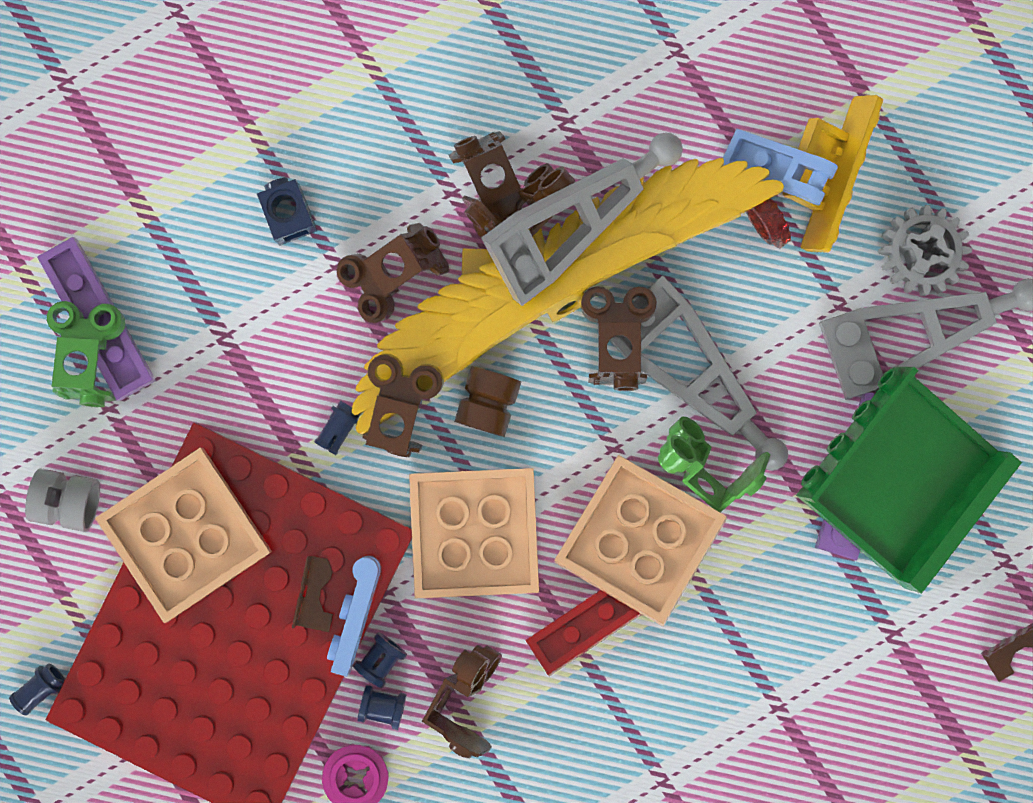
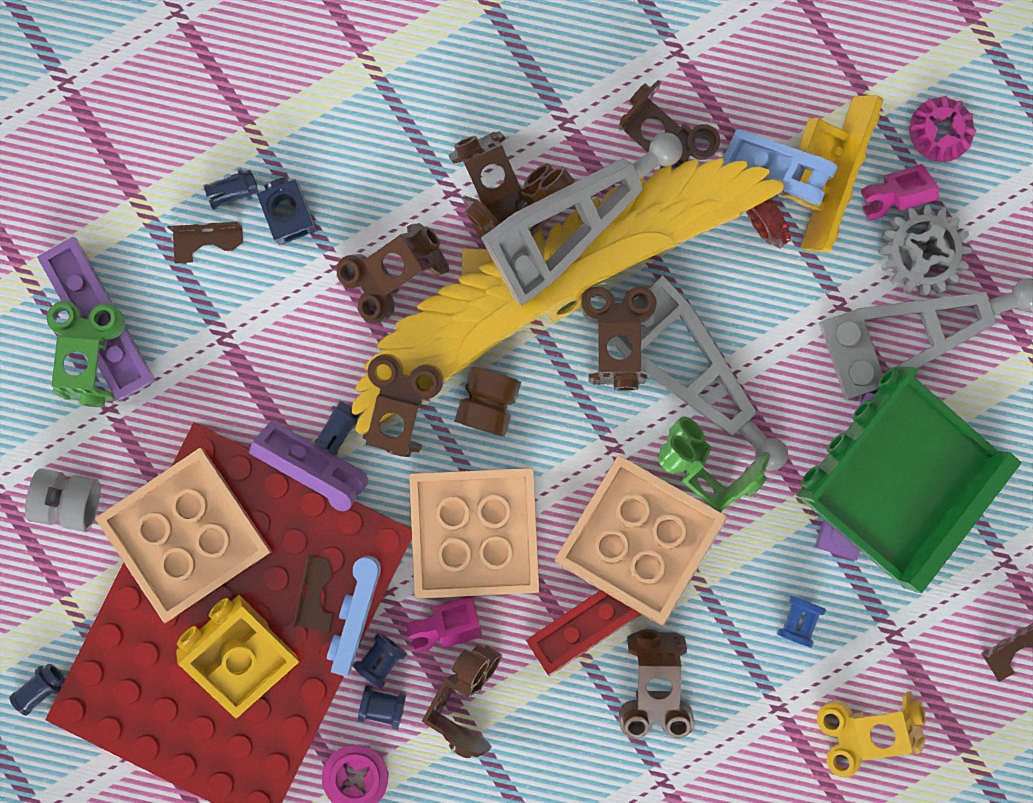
none -> reddish brown piece [167,222,243,264]
none -> yellow plate [176,595,299,718]
none -> dark blue pin [203,168,259,210]
none -> medium lavender plate [249,420,368,511]
none -> dark pink plate [406,596,483,653]
none -> reddish brown piece [618,80,720,170]
none -> reddish brown piece [619,629,694,739]
none -> blue bush [777,596,826,648]
none -> yellow piece [817,691,926,777]
none -> dark pink plate [861,164,939,220]
none -> dark pink gear [909,96,977,162]

